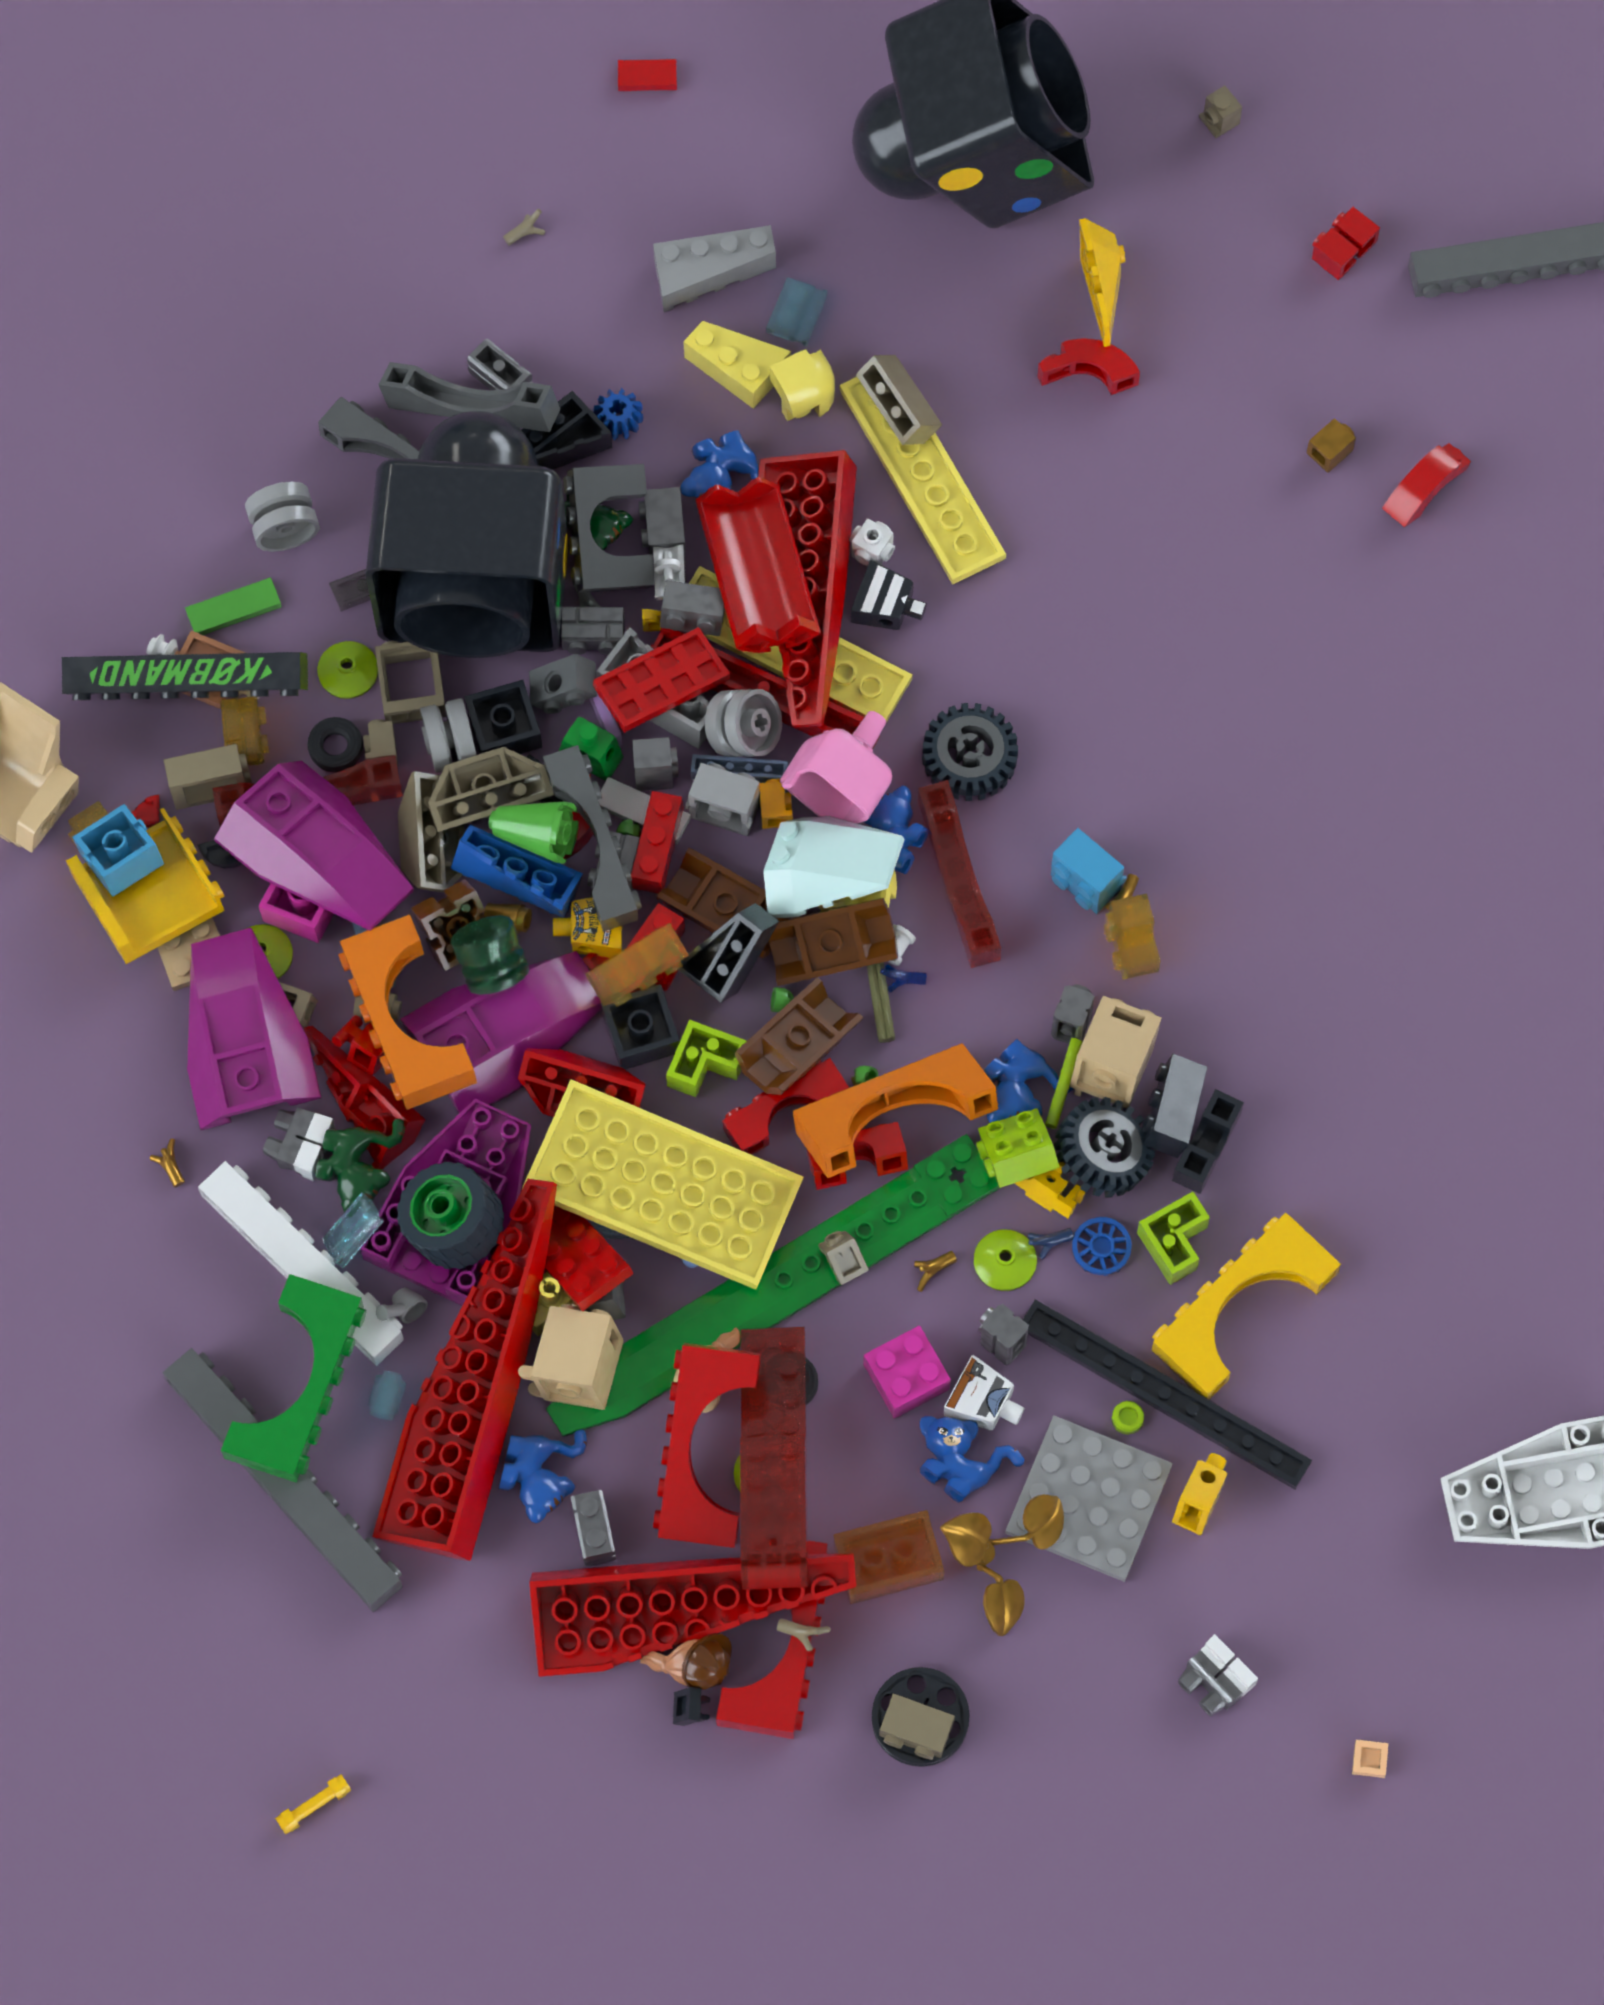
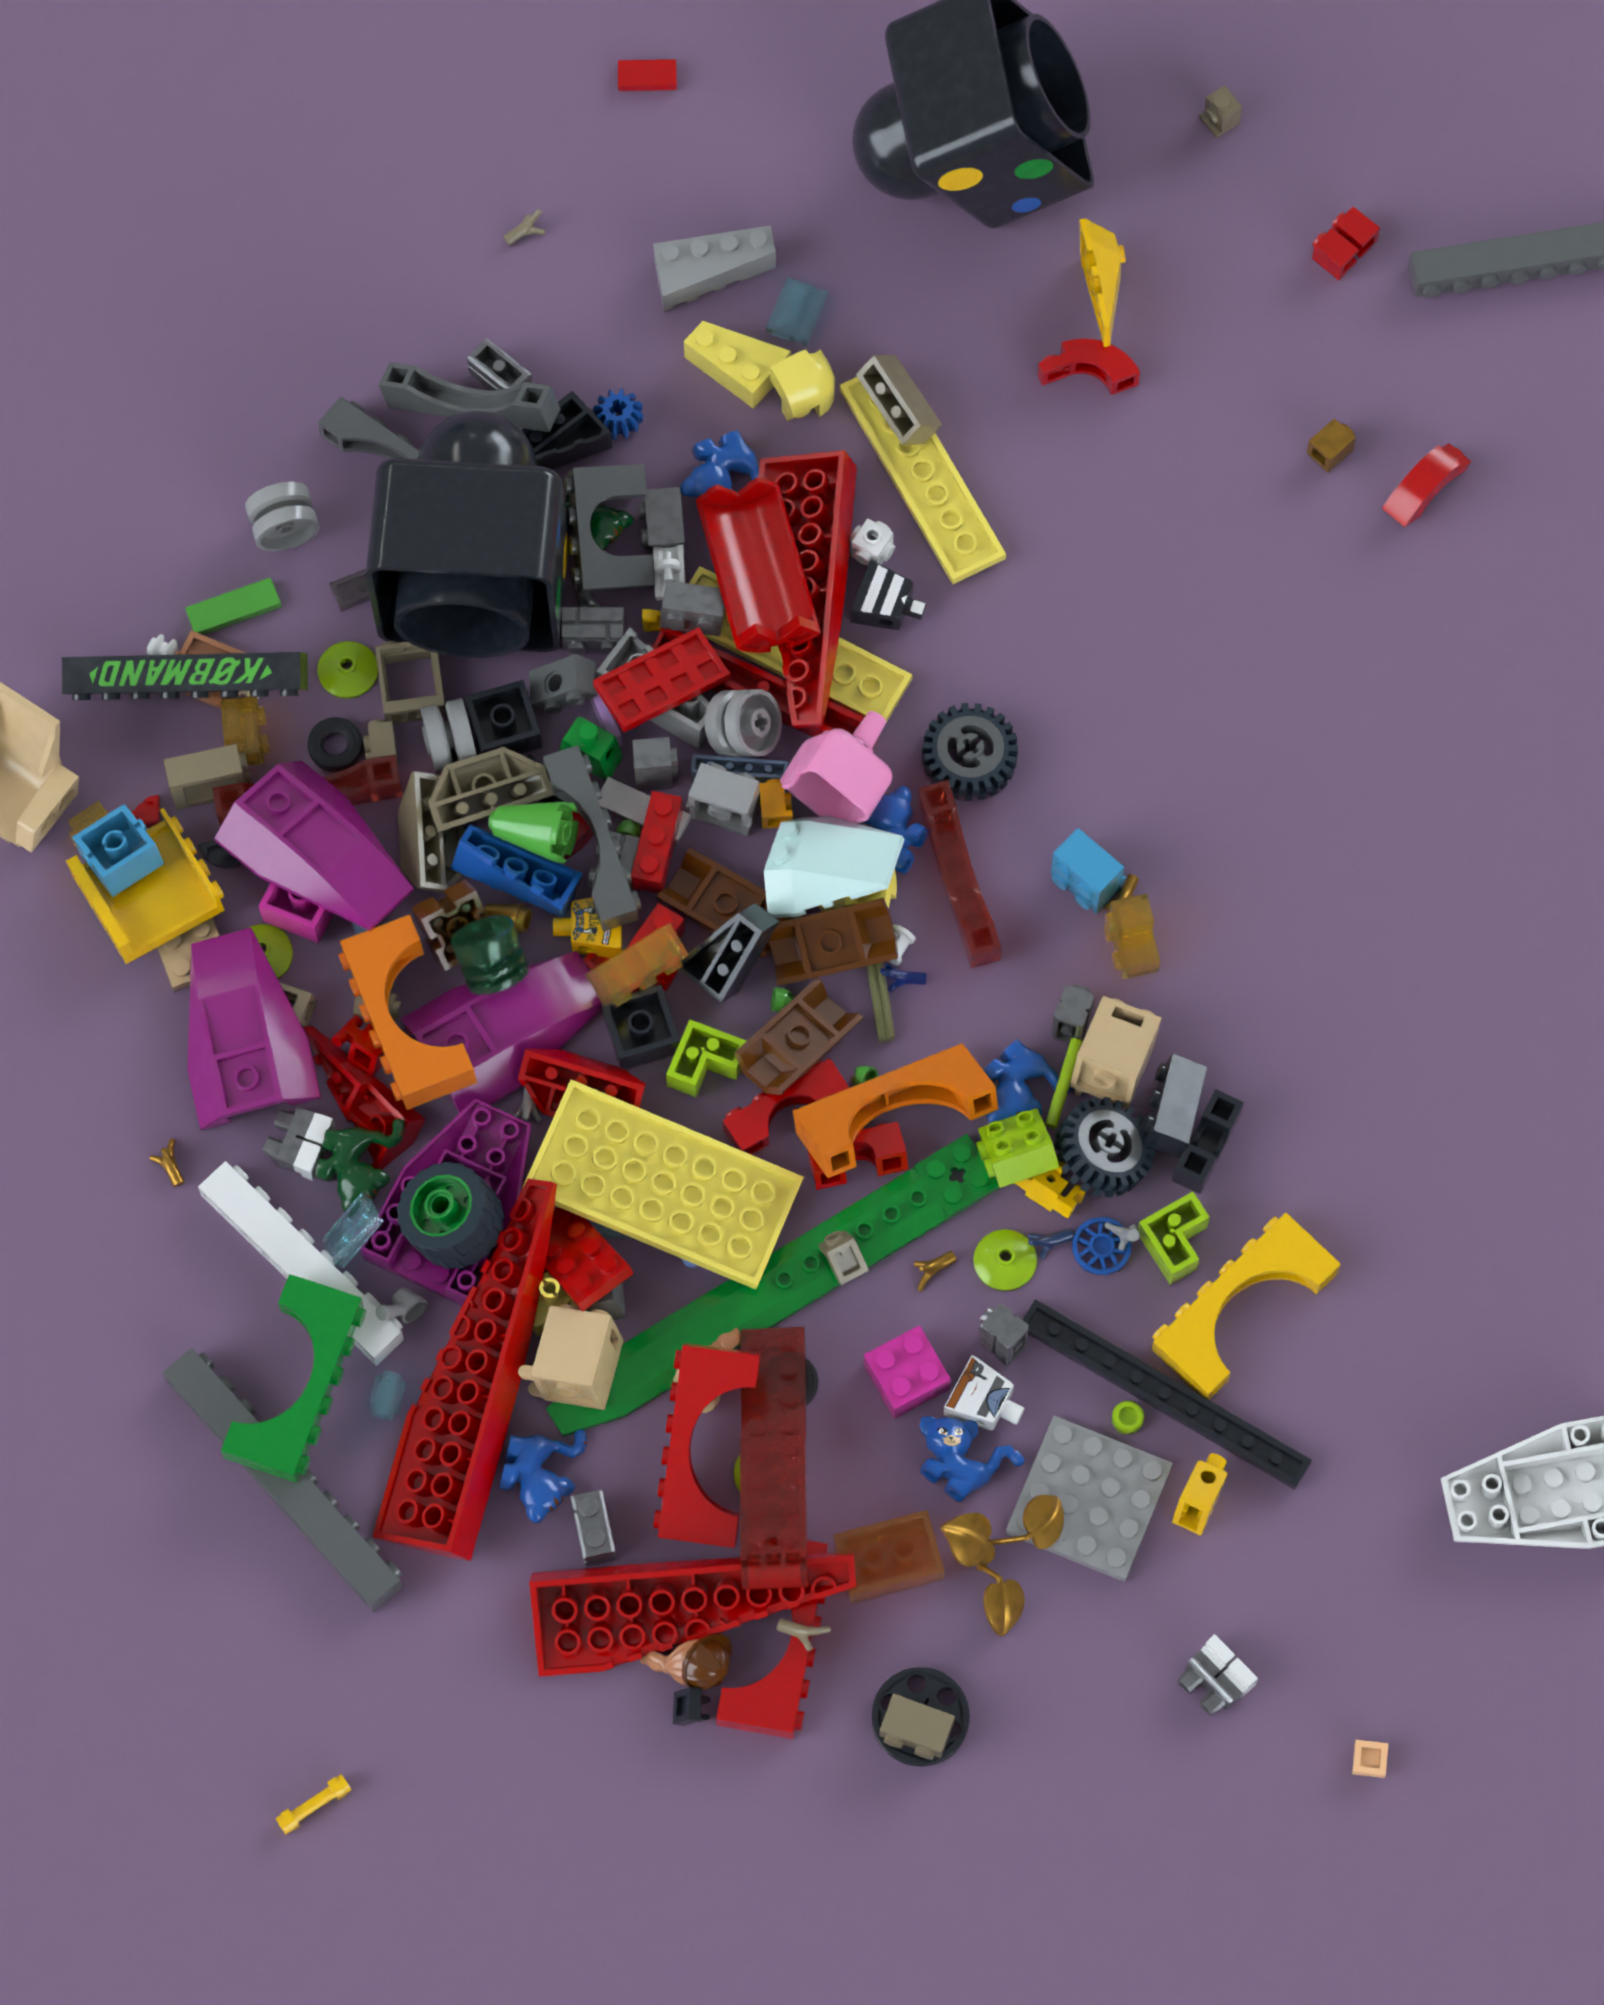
none -> light grey bar [514,1088,542,1122]
none -> light grey bar [1105,1222,1139,1251]

